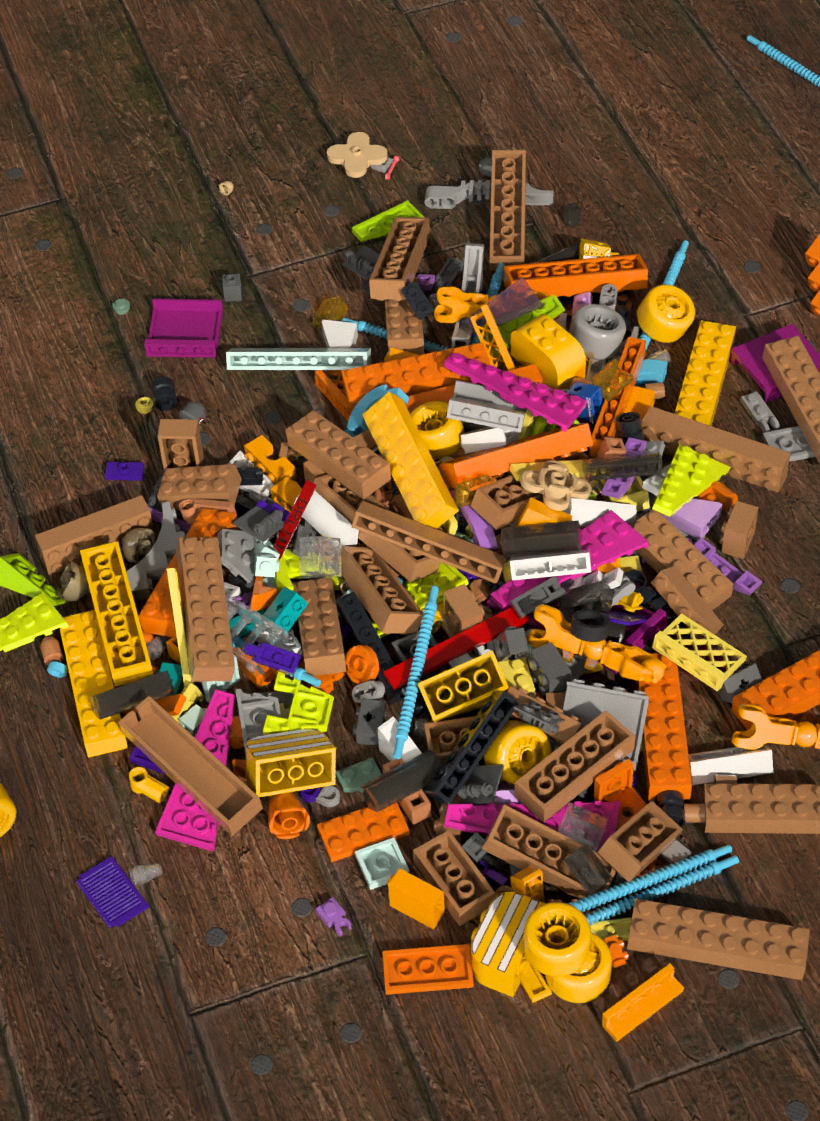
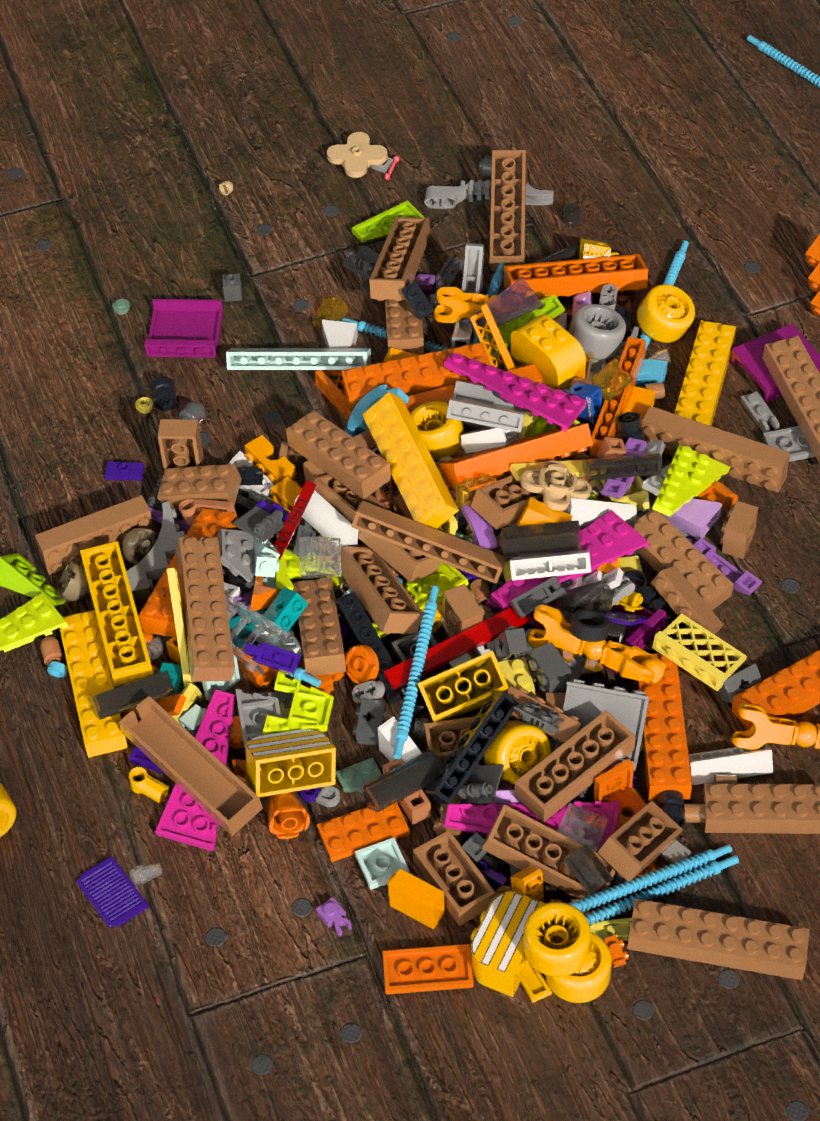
light orange fence [602,964,684,1042] -> none

